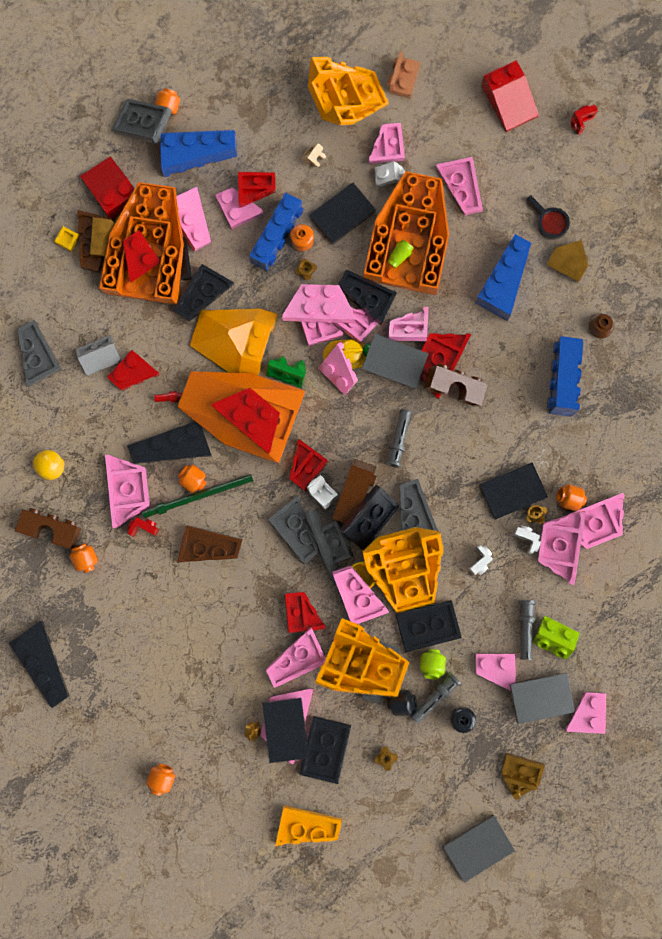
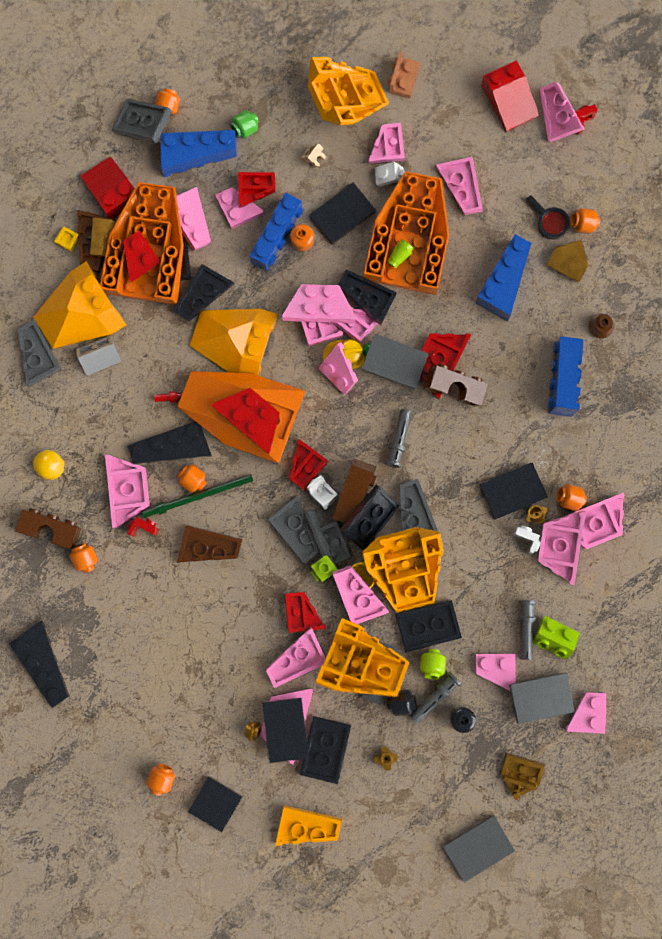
red wing [107,350,160,391] -> none
green tile [266,356,306,388] -> none
pearl gold plate [295,259,317,280] -> none
bright pink wing [389,307,429,341] -> none
white bracket [468,545,493,576] -> none
none -> light orange wedge [33,261,126,349]
none -> black tile [188,776,243,832]
none -> bright green head [231,110,259,139]
none -> lime bracket [310,555,337,583]
none -> bright pink wing [540,82,584,142]
none -> orange head [570,208,600,234]

